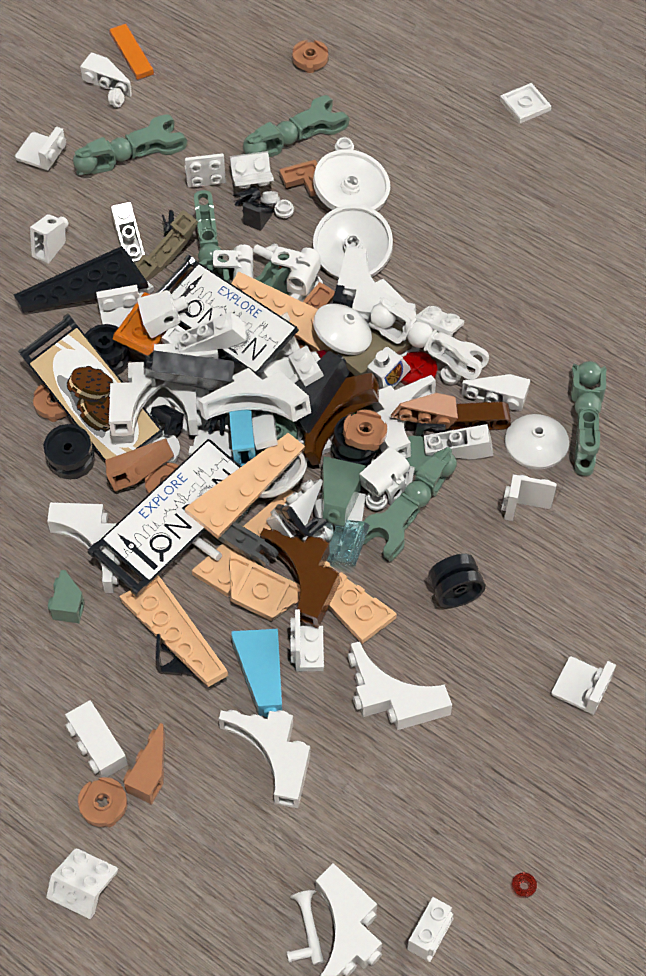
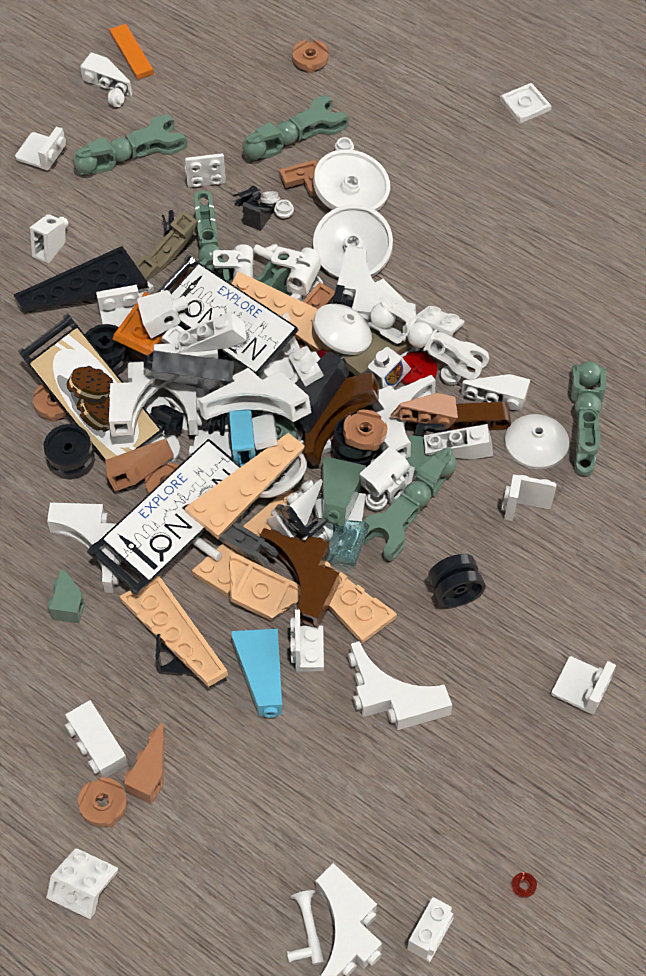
white slope [111,202,145,262] -> none
white arch [219,710,310,808] -> none
white bracket [230,151,274,188] -> none

